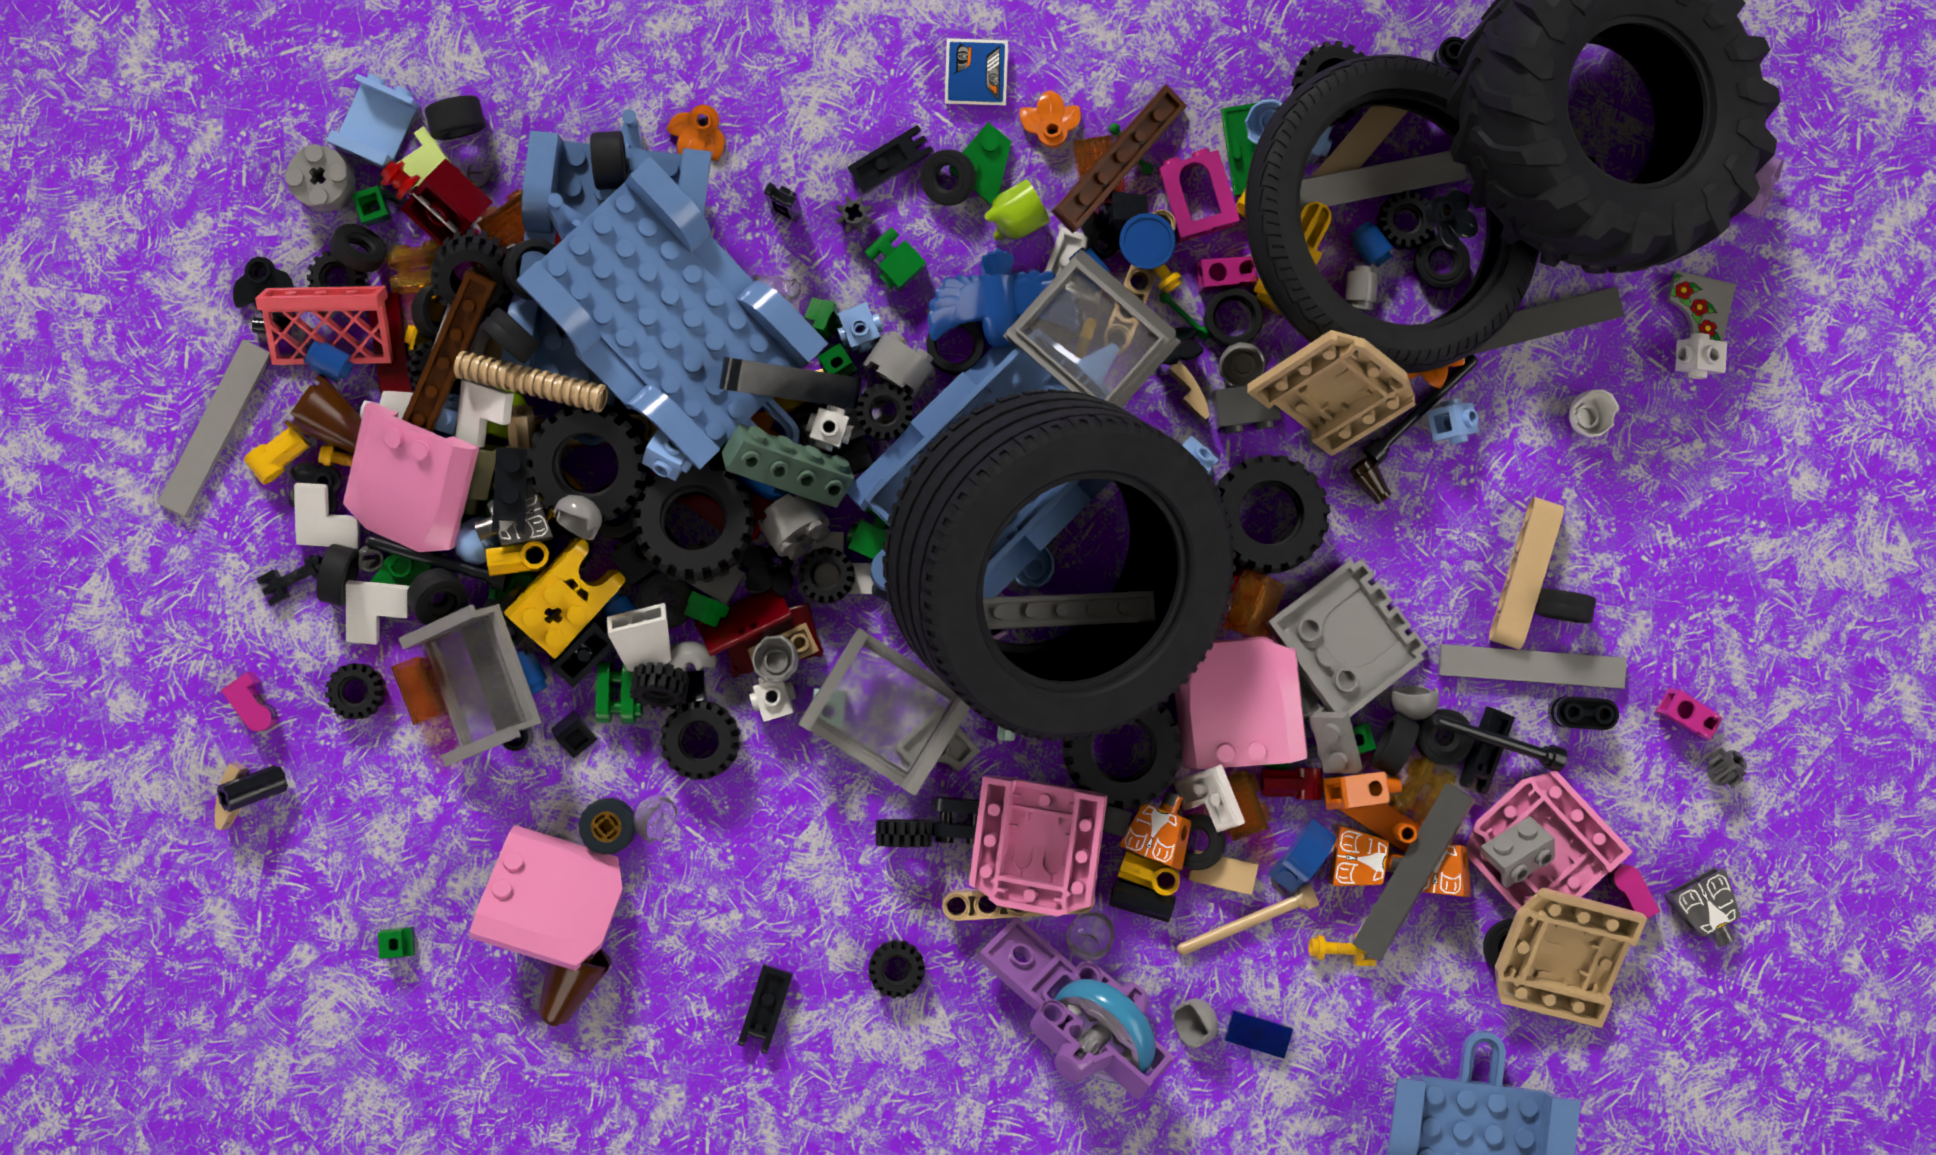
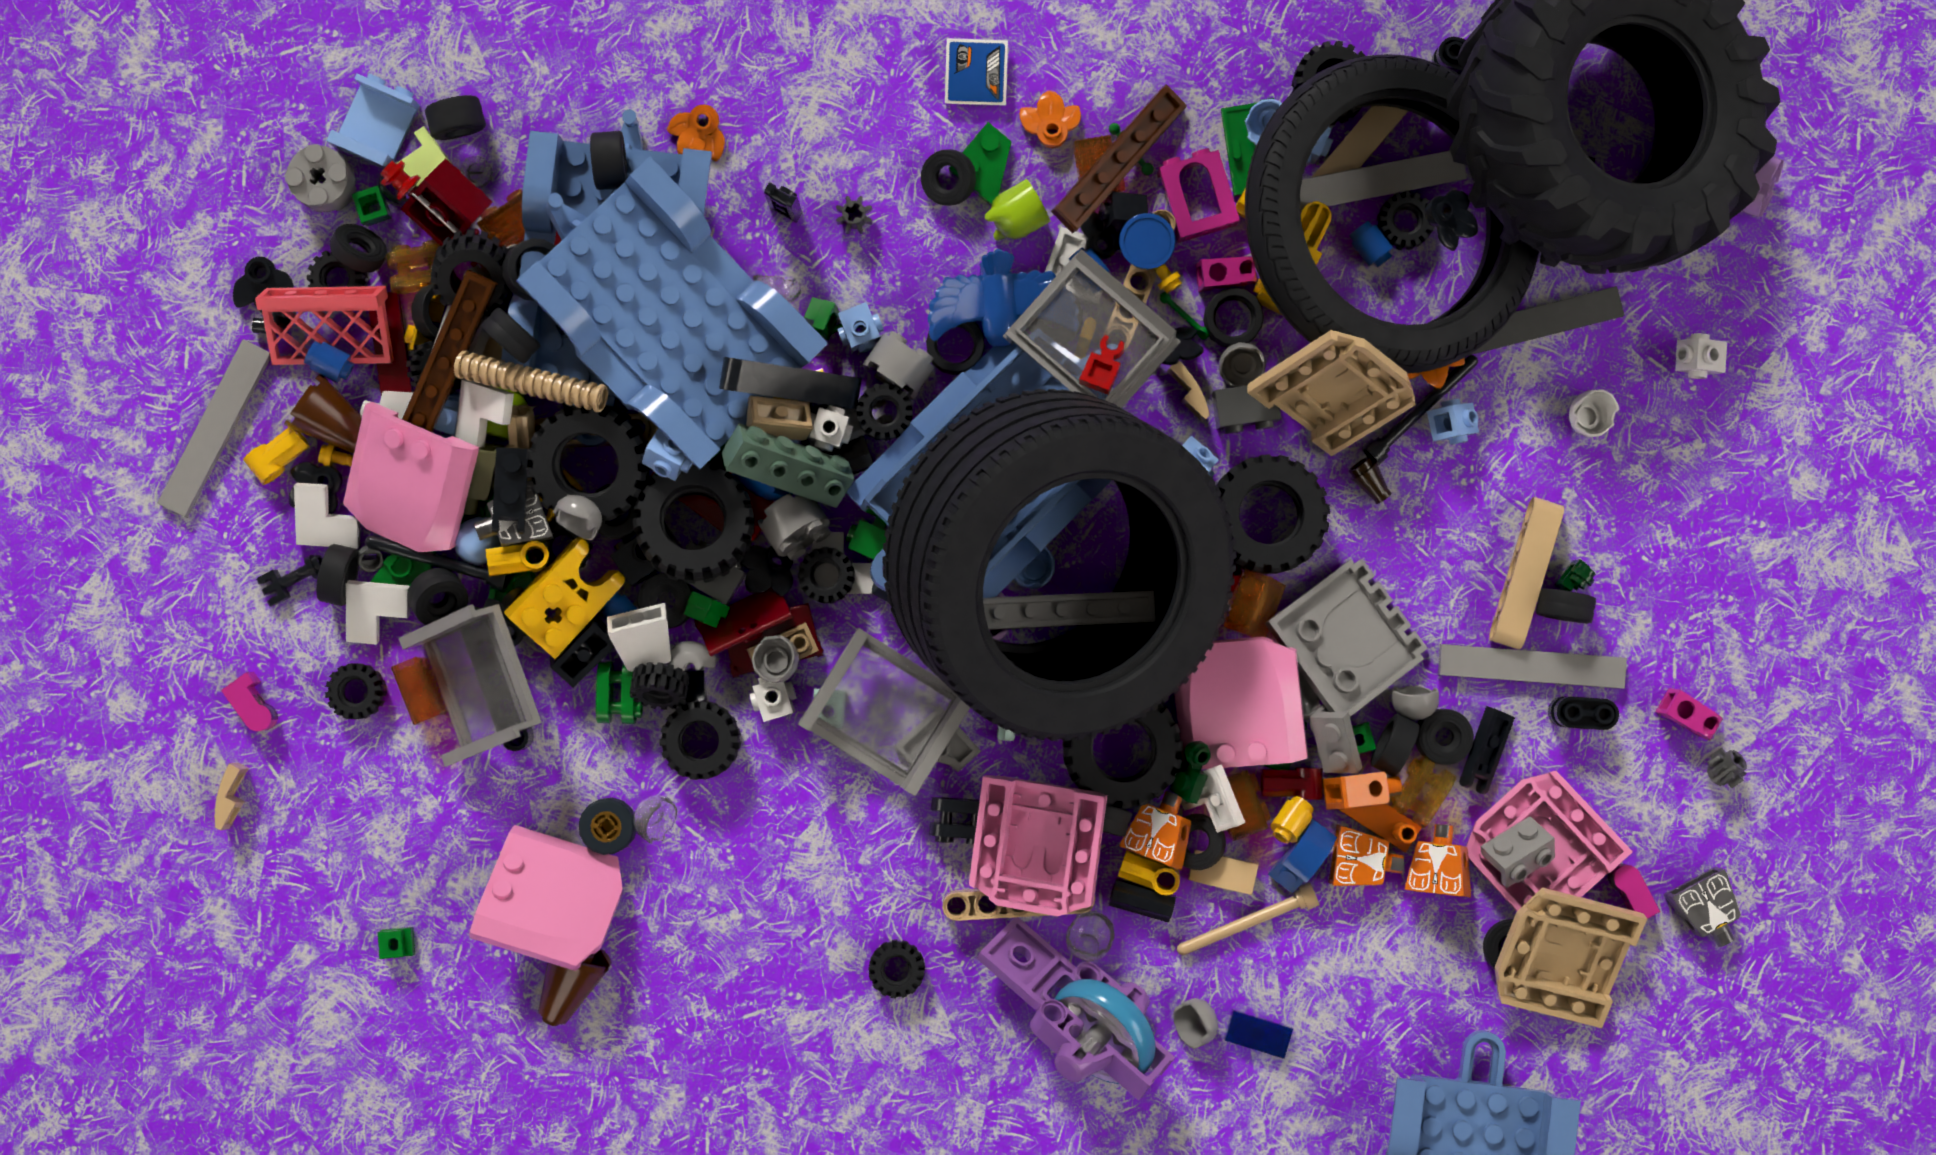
black axle [217,765,288,812] -> none
blue brick [517,649,548,695] -> none
black slope [551,711,598,758] -> none
black hinge [737,964,793,1054] -> none
green piece [817,343,858,376] -> none
black hinge [847,125,934,195] -> none
green brick [864,227,927,292] -> none
black tyre [876,819,932,848] -> none
yellow hinge [1308,933,1377,966] -> none
light grey brick [1345,266,1379,312] -> none
dark grey tile [1352,783,1476,961] -> none
black tyre [1414,234,1470,290] -> none
black piece [1431,714,1567,772] -> none
light grey tile [1667,270,1736,341] -> none
none -> tan slope [746,395,813,441]
none -> red plate [1079,335,1124,395]
none -> dark green plate [1170,741,1211,804]
none -> yellow brick [1270,796,1314,844]
none -> dark green plate [1554,559,1596,591]

